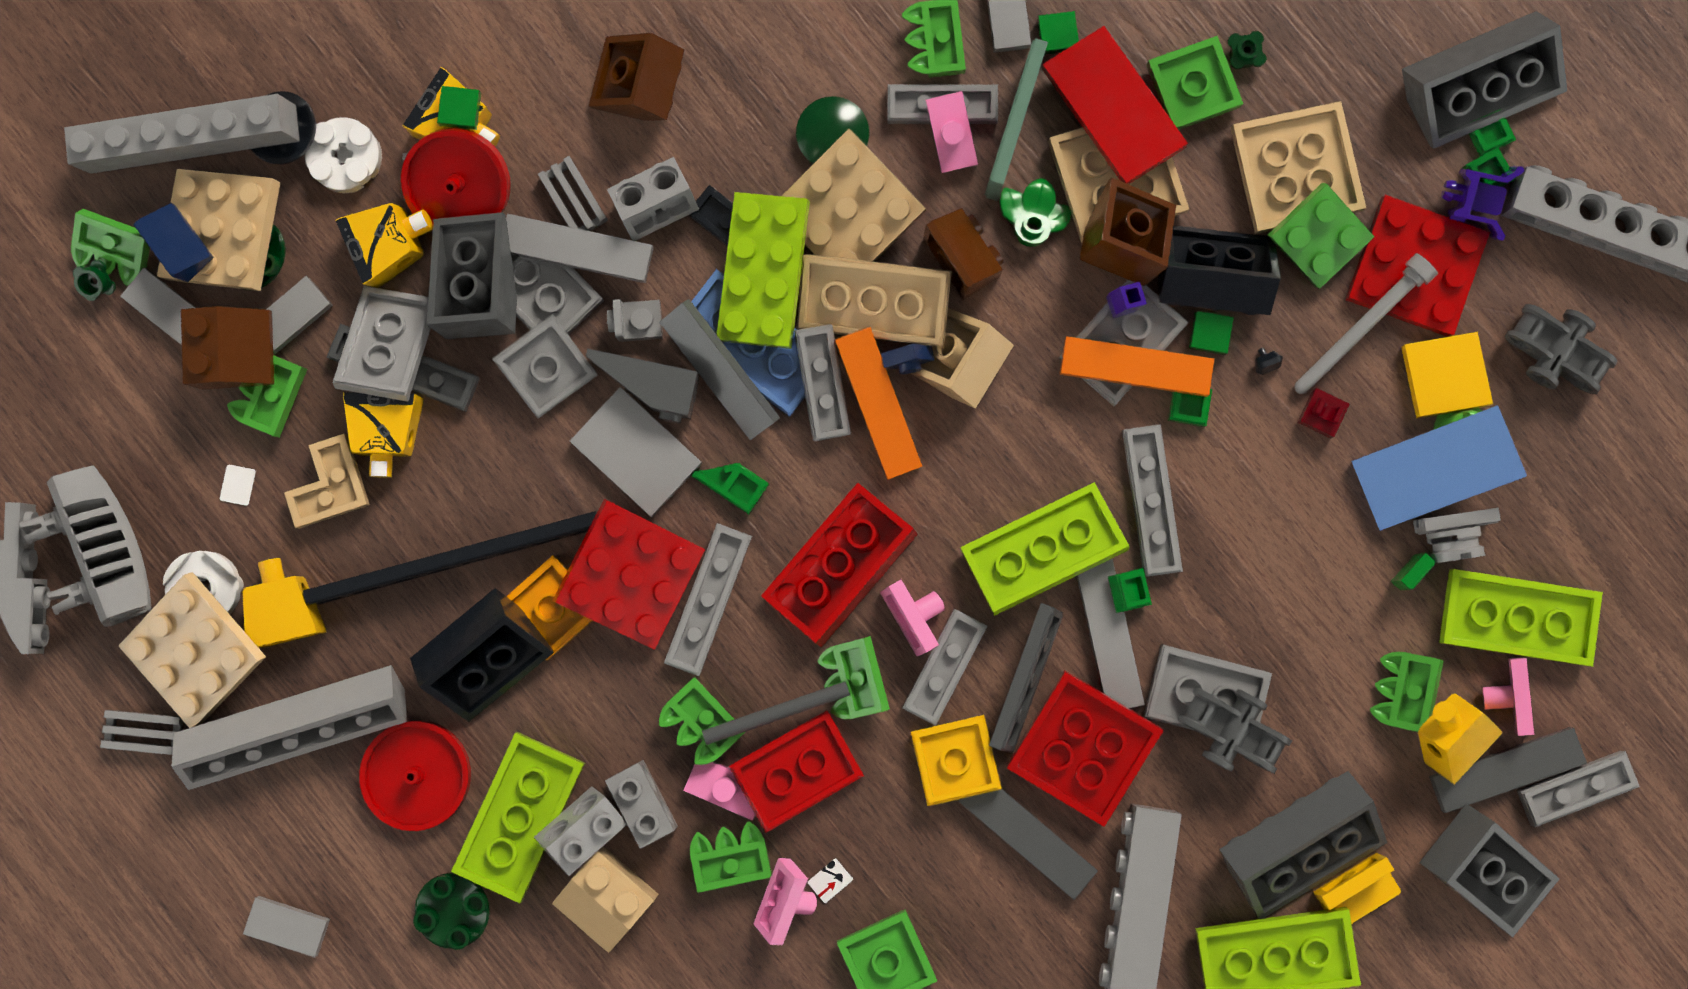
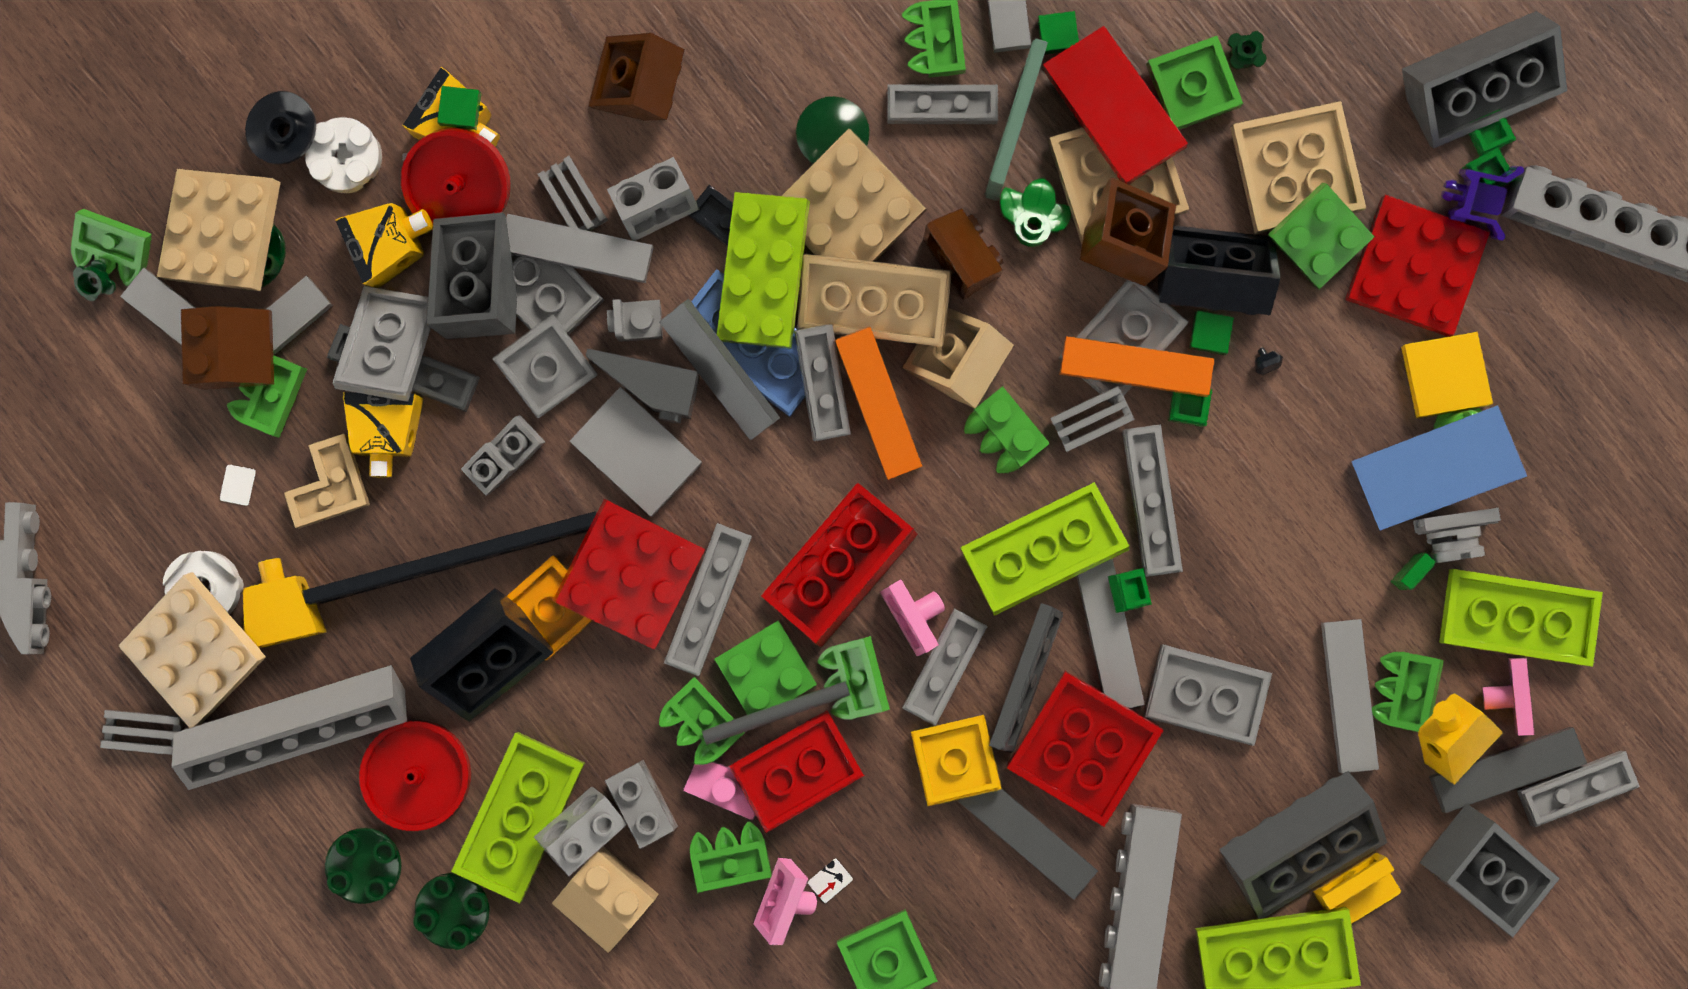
light grey piece [19,465,152,627] -> none
light grey brick [64,94,299,174] -> none
dark blue slope [133,203,214,282] -> none
light grey tile [243,896,330,957] -> none
green tile [692,463,770,515] -> none
dark blue plate [881,344,935,374] -> none
bright pink tile [926,91,978,173] -> none
dark purple piece [1106,282,1147,319] -> none
dark grey axle [1178,687,1292,774] -> none
light grey piece [1294,253,1438,394] -> none
dark red tile [1297,388,1350,439] -> none
dark grey axle [1504,304,1618,394] -> none
none -> dark green dish [325,828,402,904]
none -> light grey slope [461,415,545,496]
none -> bright green plate [714,620,817,715]
none -> bright green plate [964,386,1050,473]
none -> light grey tile [1050,385,1135,452]
none -> light grey tile [1321,619,1379,773]

